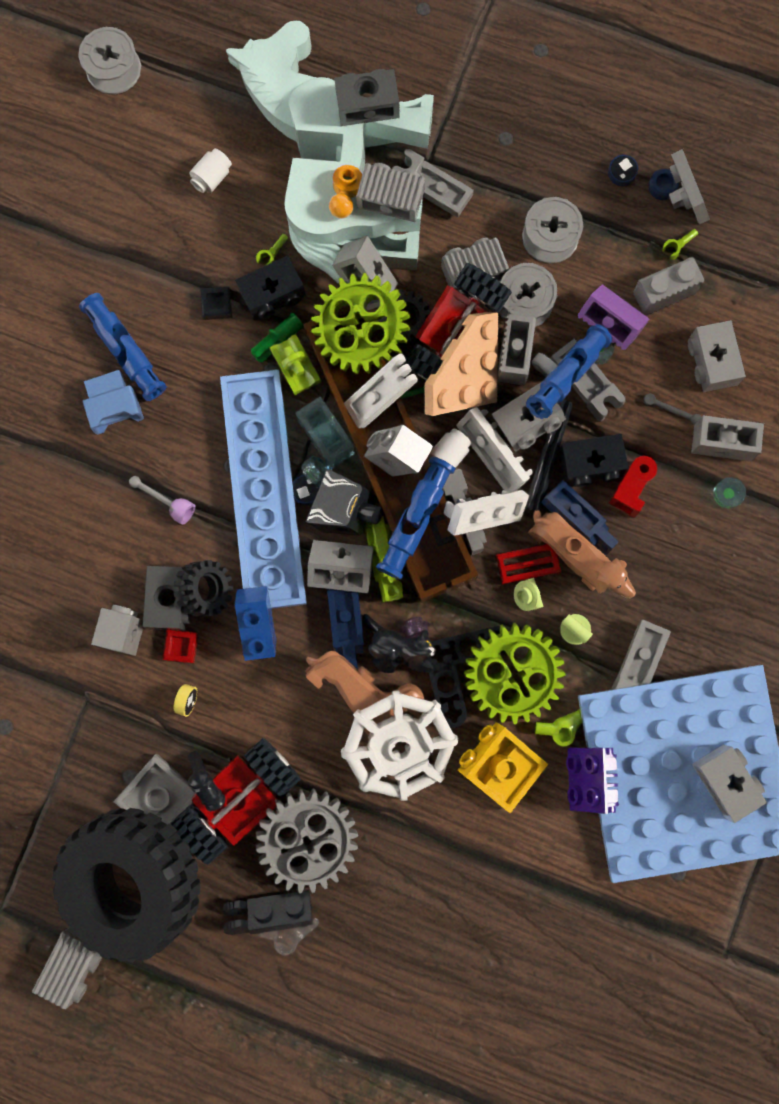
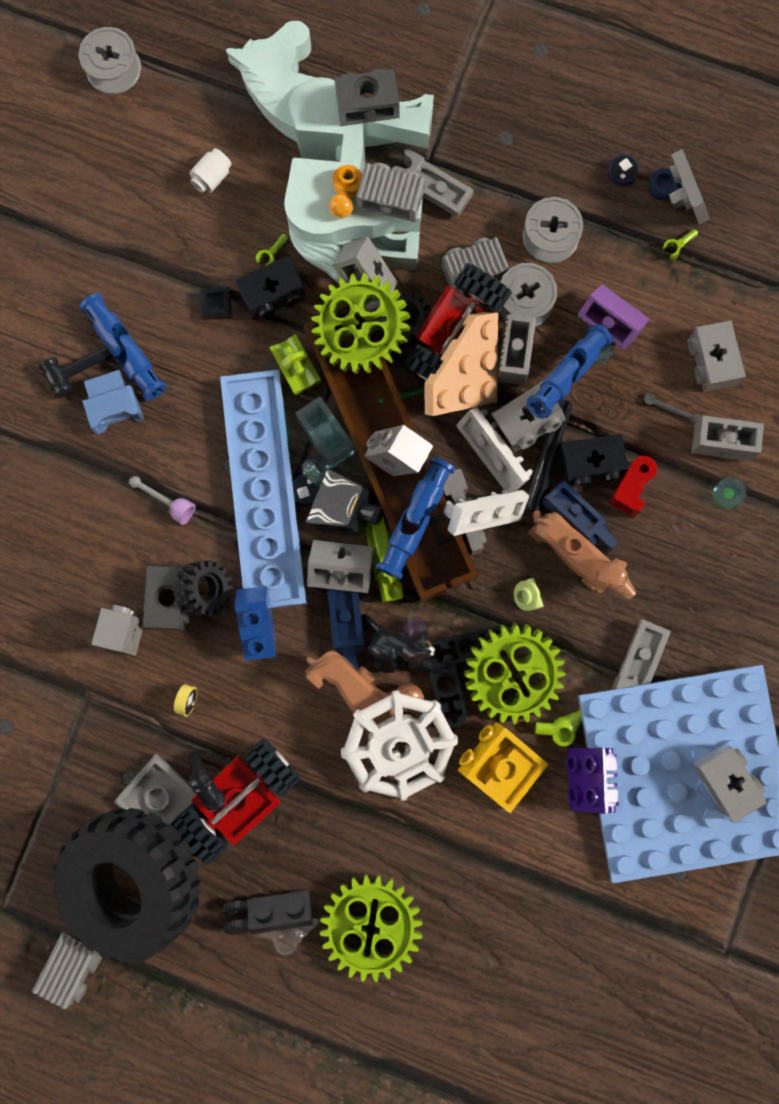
red tile [163,630,198,664] -> none
green axle [250,313,304,363] -> none
light grey gear [256,789,358,893] -> none
white hinge [344,354,418,428] -> none
white brick [428,429,471,468] -> none
red tile [495,544,561,585] -> none
white tile [532,353,558,377] -> none
light grey plate [550,339,626,422] -> none
yellowish green plate [560,614,593,645] -> none
light grey brick [633,257,704,316] -> none
none -> black piece [39,346,112,398]
none -> lime gear [320,874,422,982]

